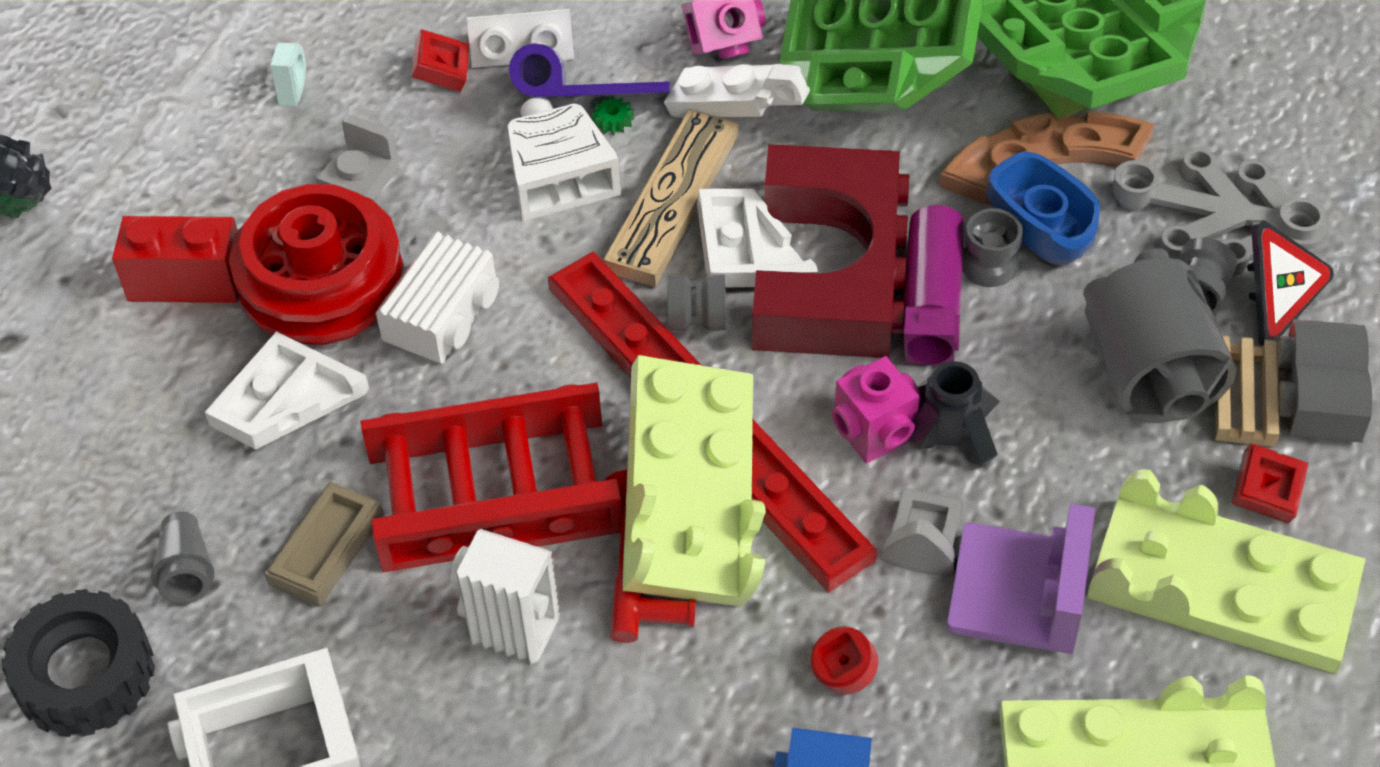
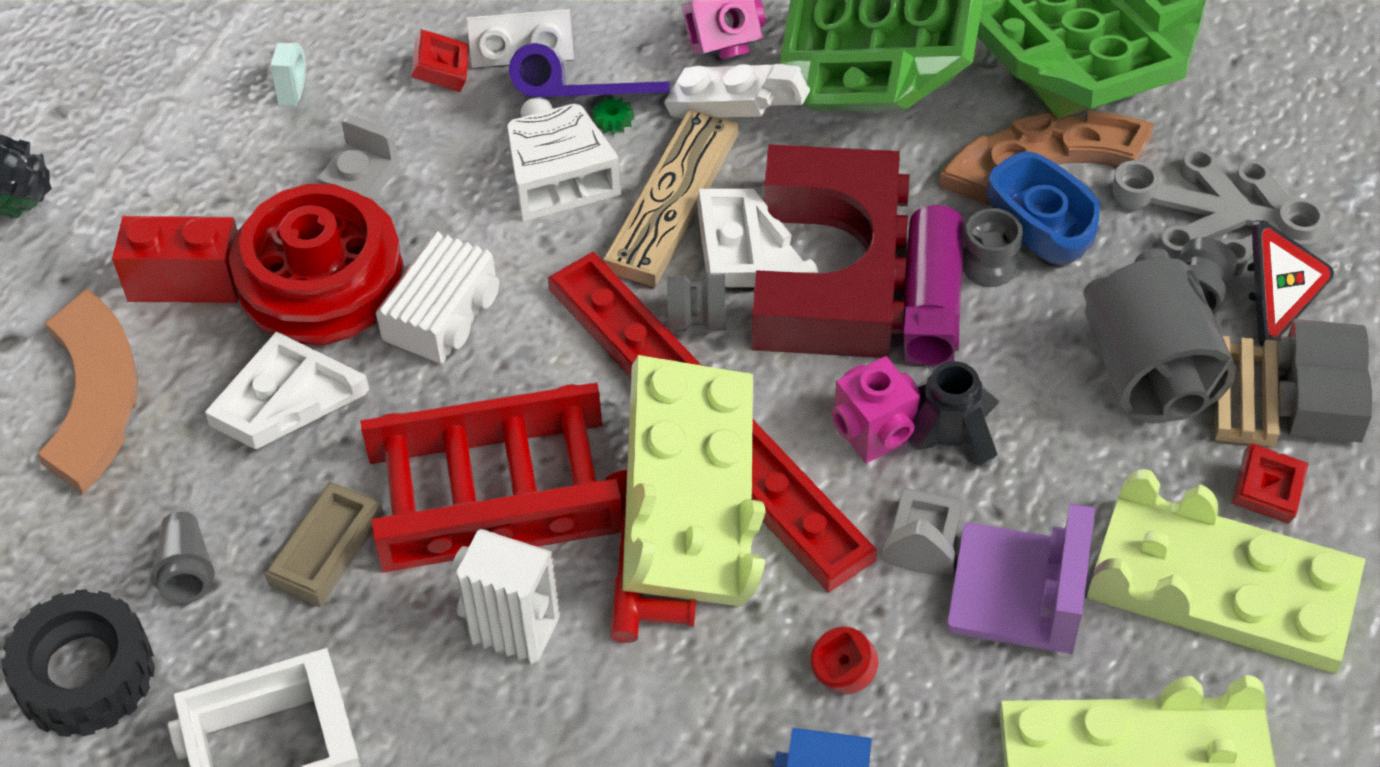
none -> nougat tile [37,288,138,494]

